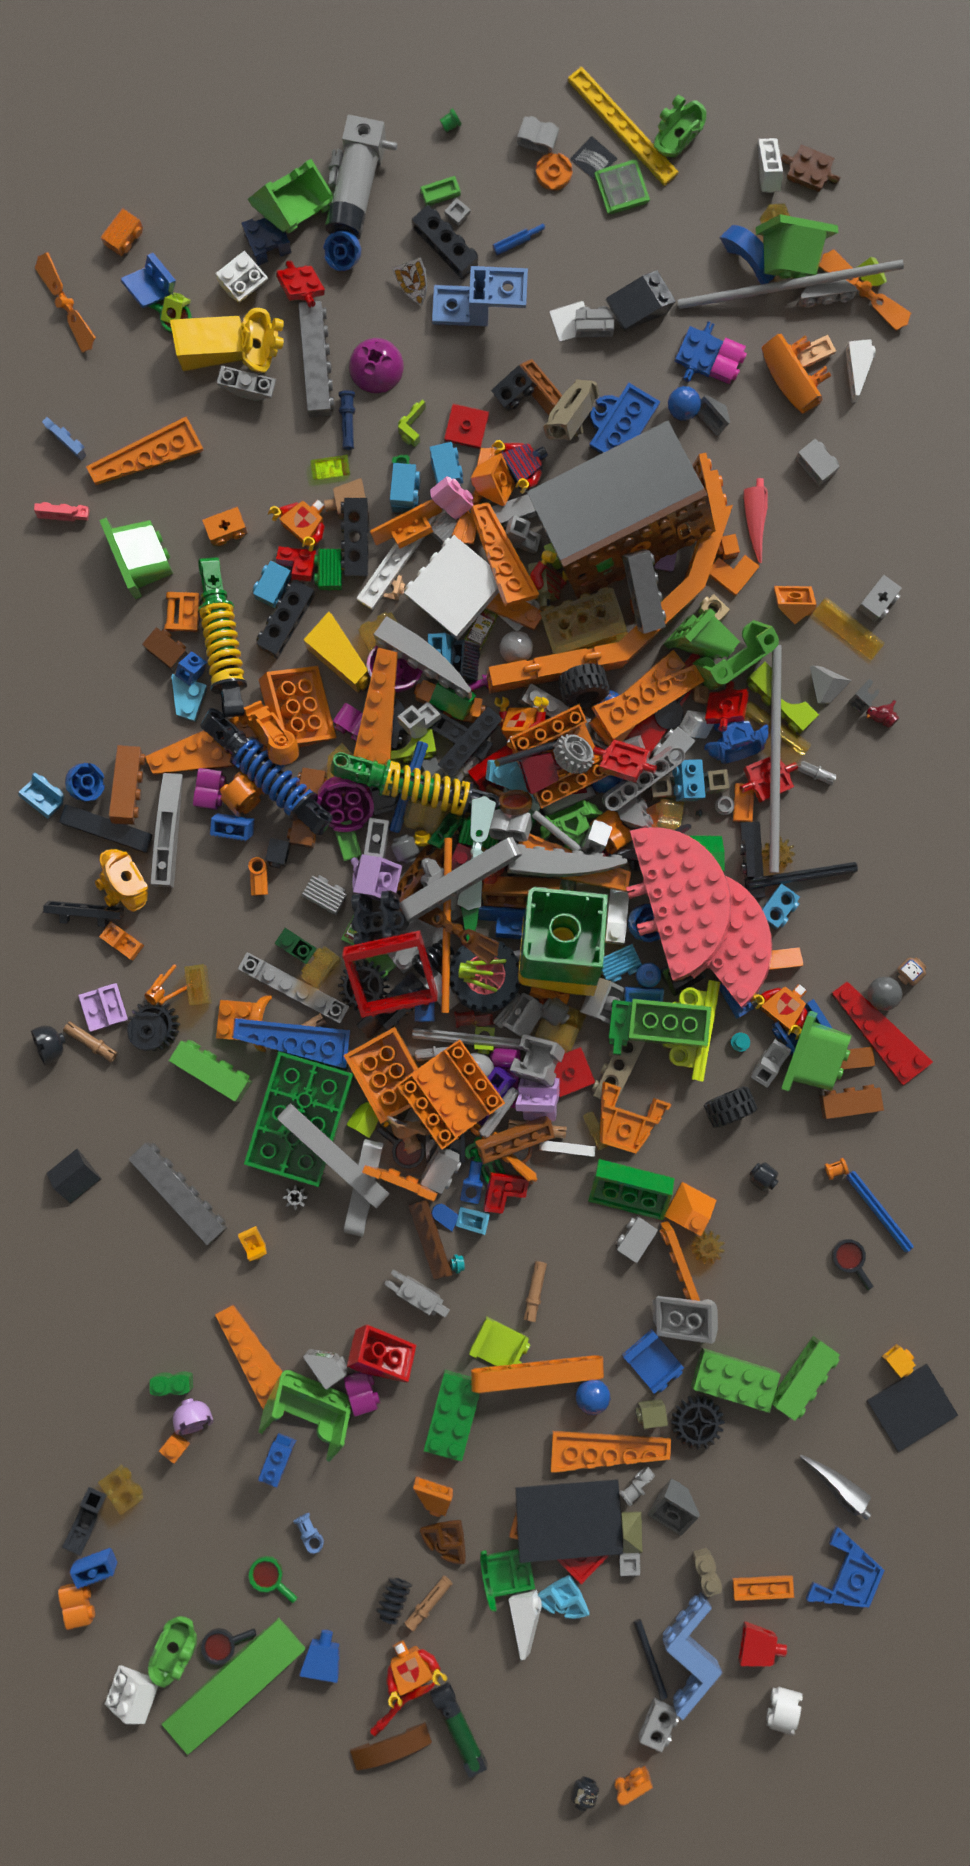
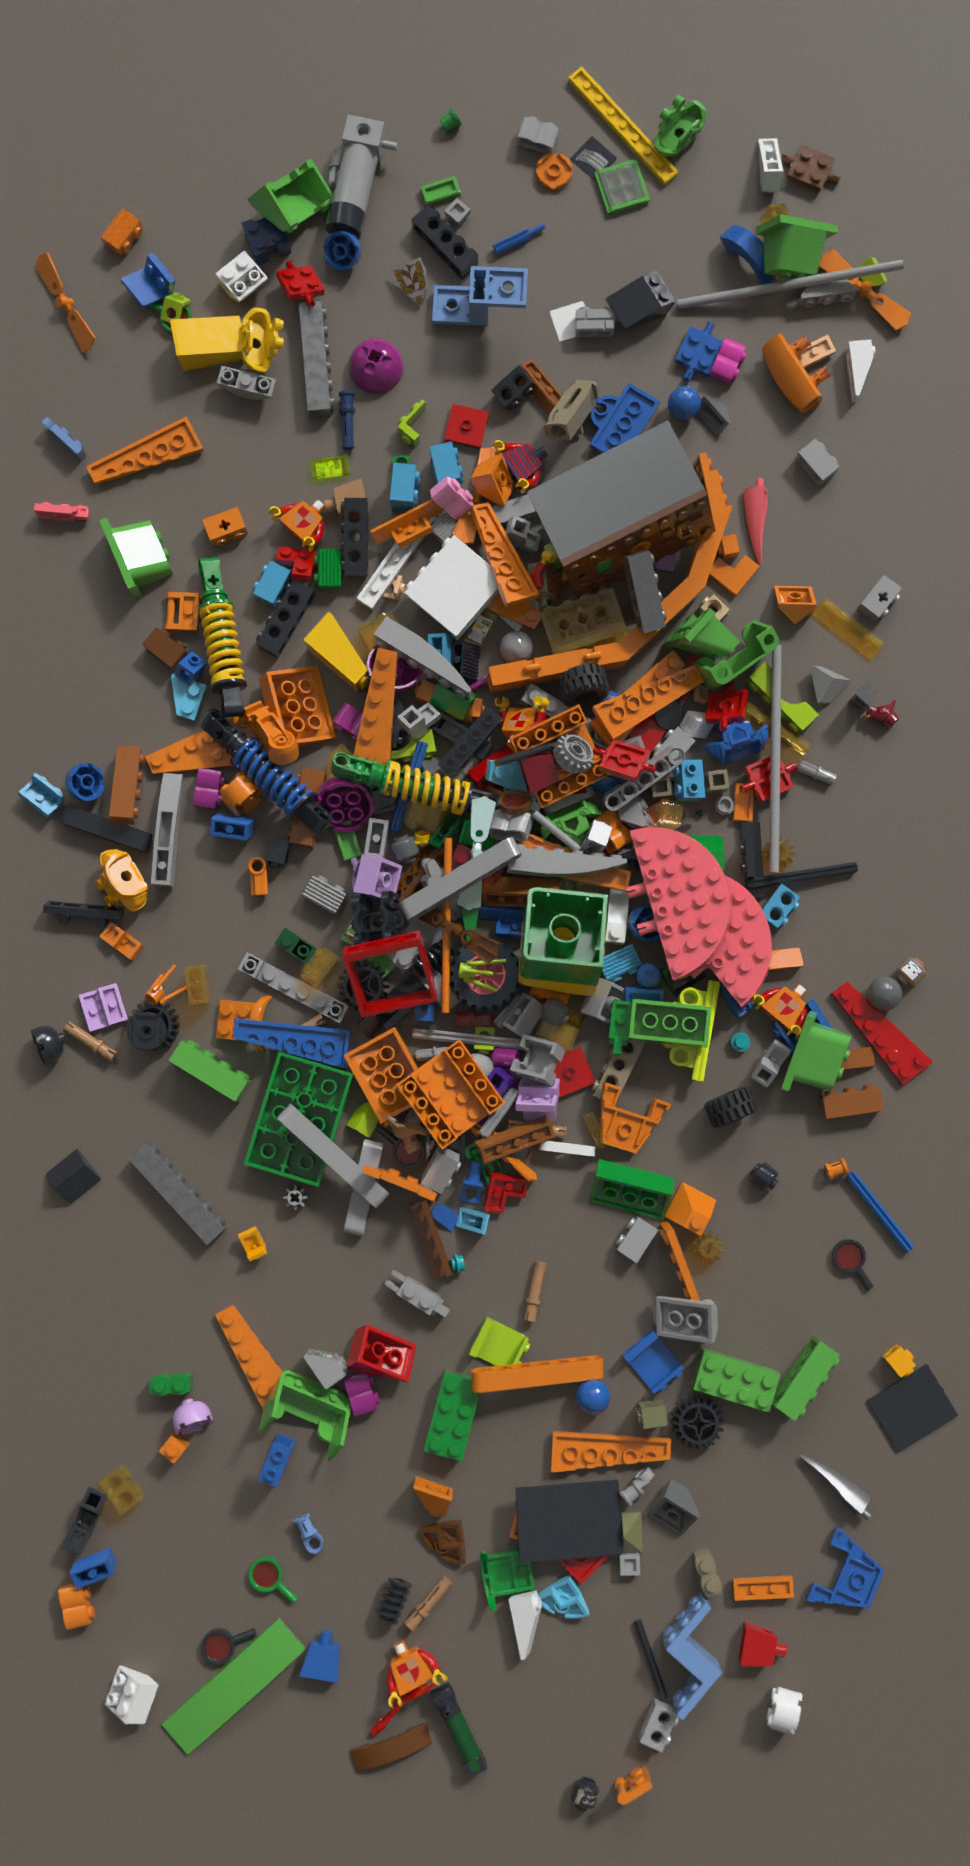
bright green piece [148,1616,197,1687] -> none

